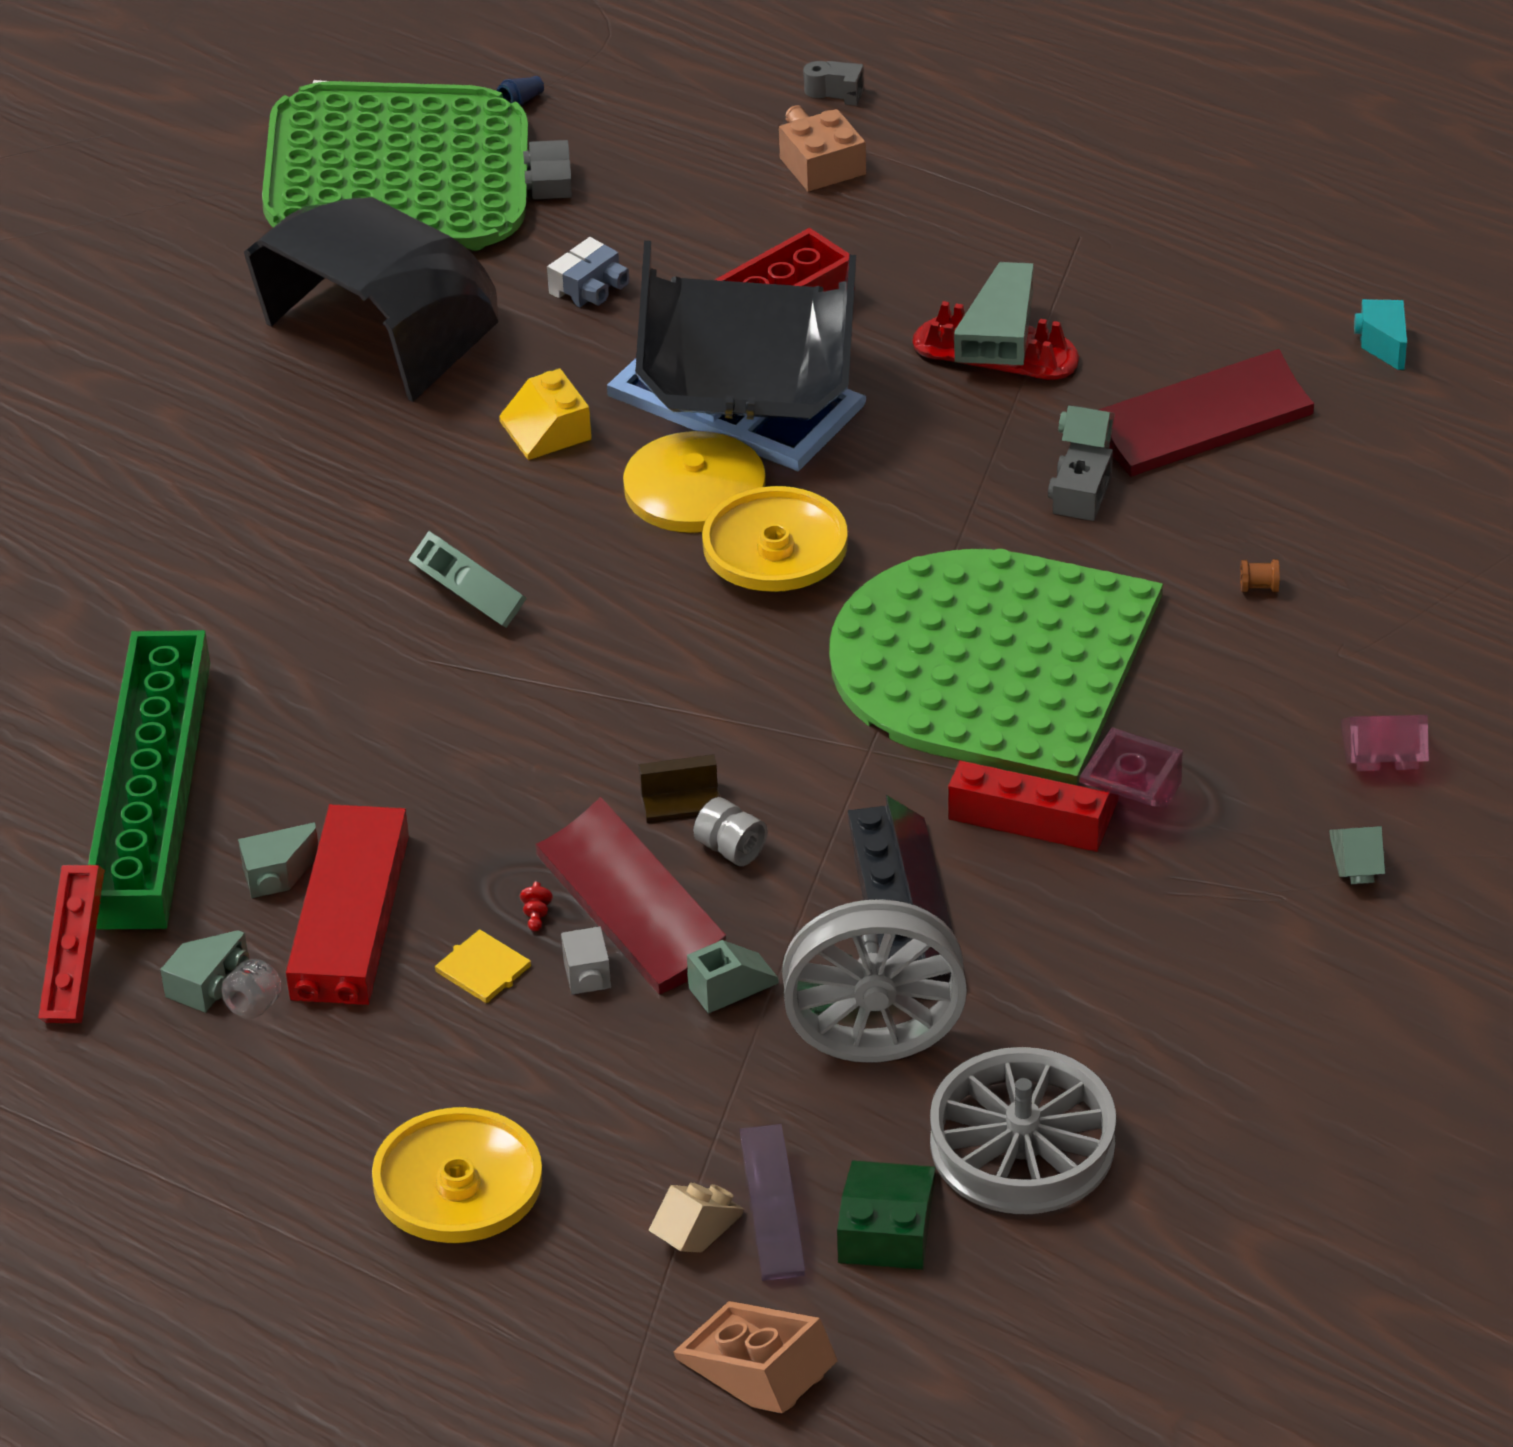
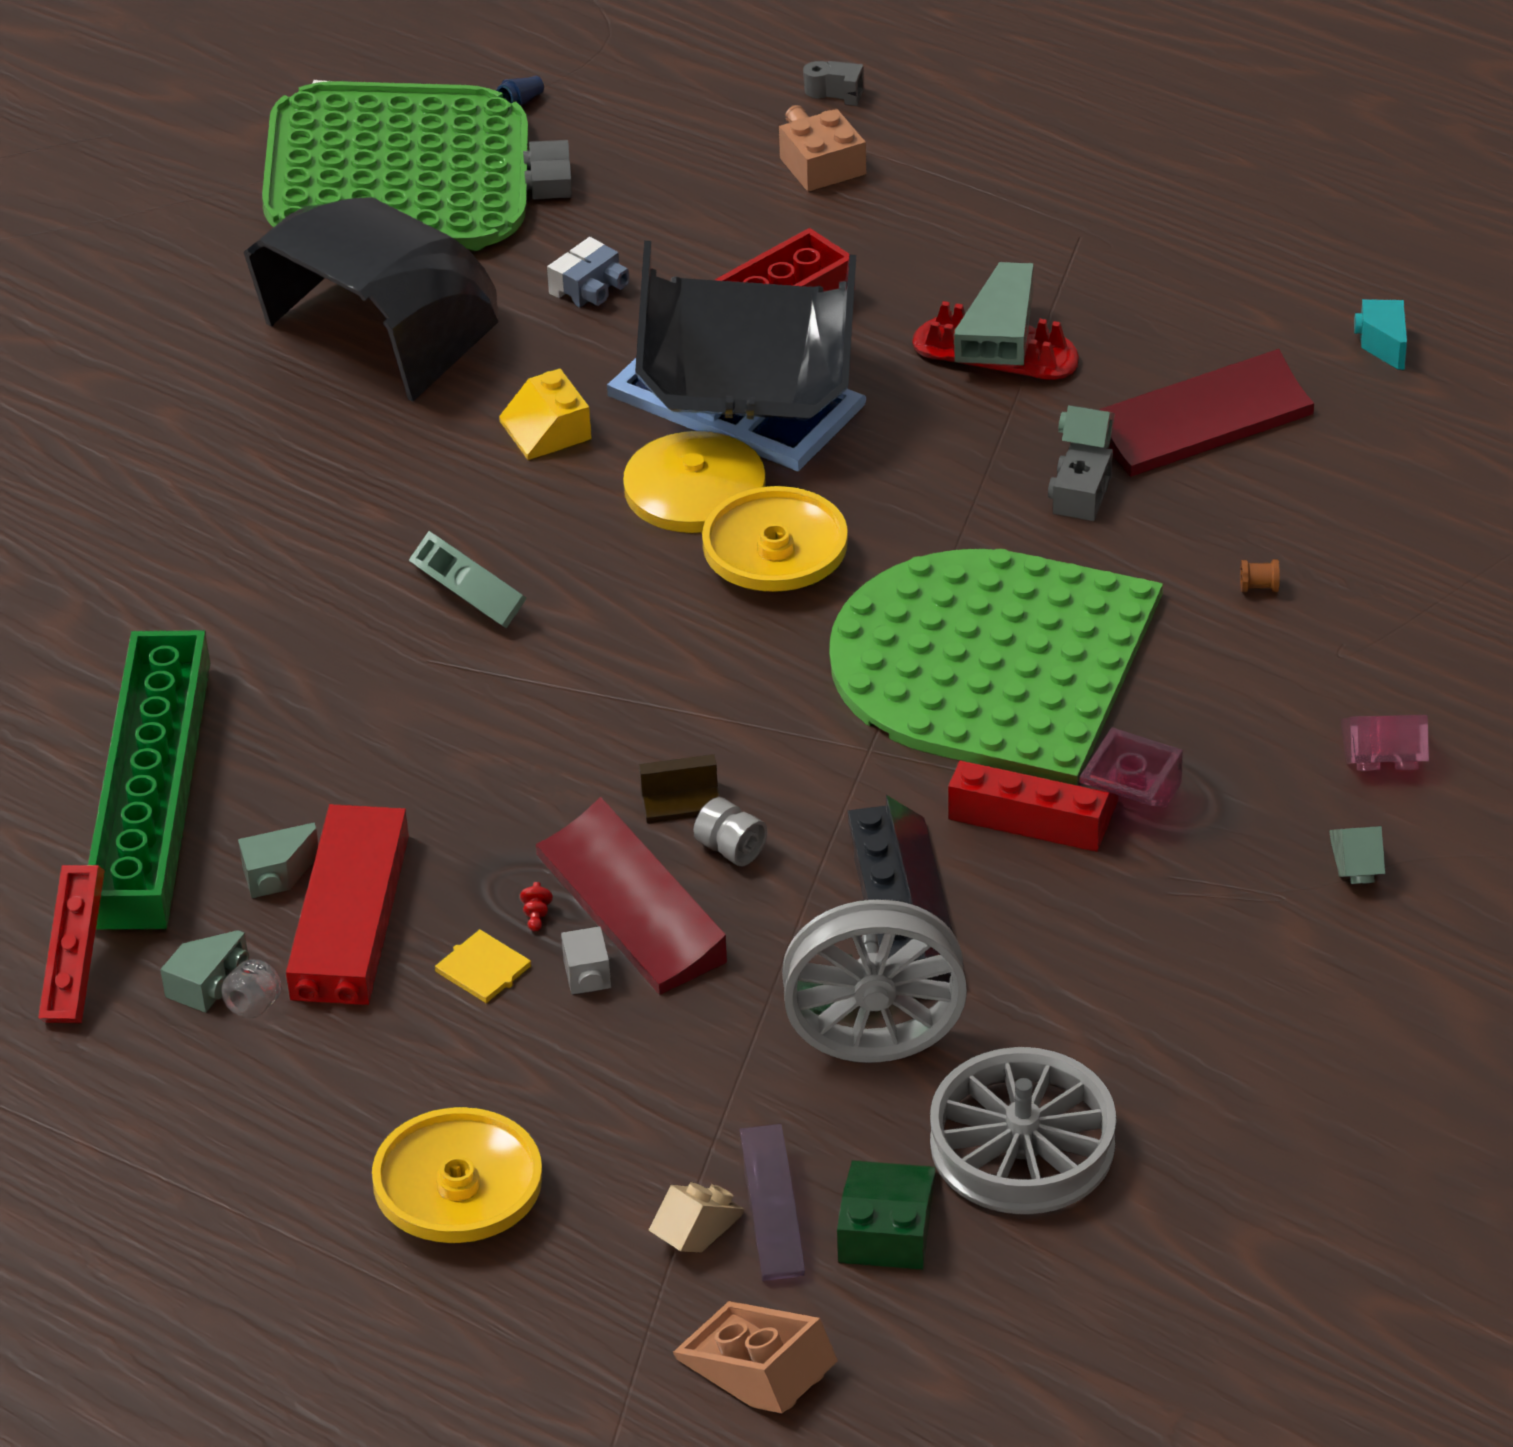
sand green slope [687,940,779,1014] -> none

